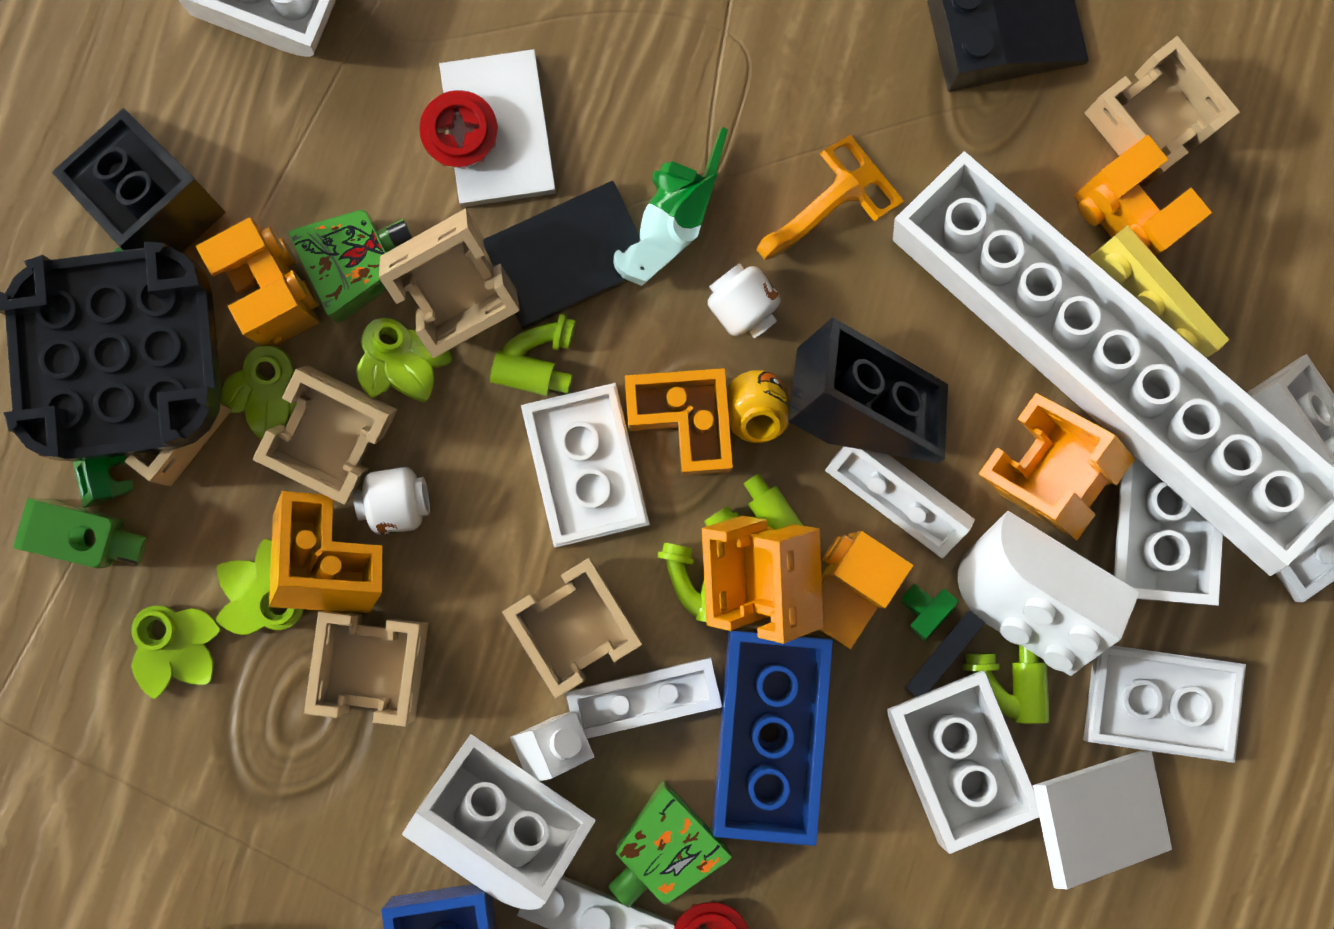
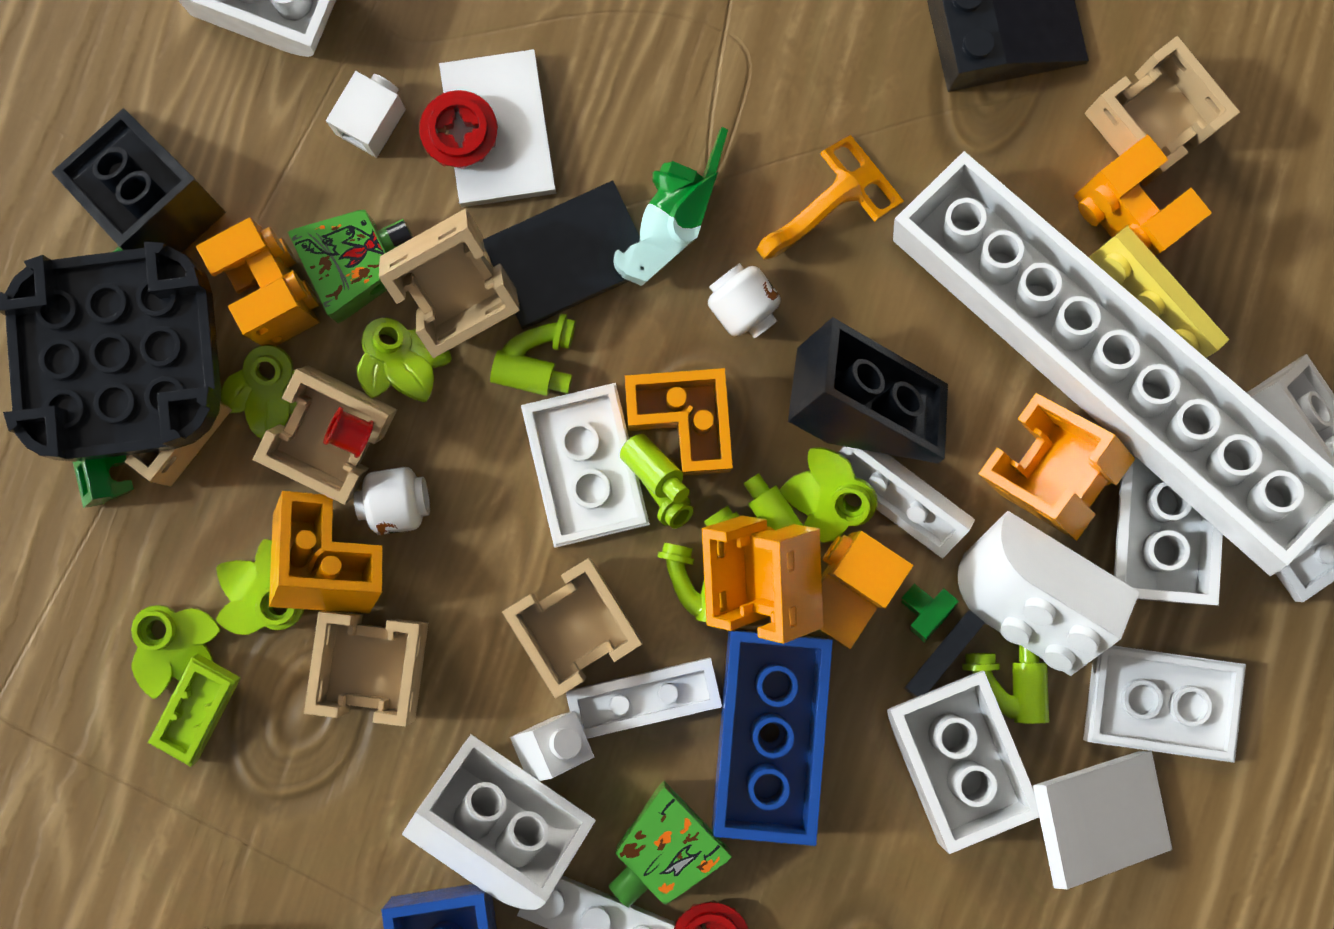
bright green torso [13,498,147,569] -> none
yellow head [727,370,790,443] -> none
none -> lime plate [148,654,241,767]
none -> red axle [323,407,374,458]
none -> white brick [326,71,406,158]
none -> lime plant [620,434,693,529]
none -> lime plate [780,447,878,542]

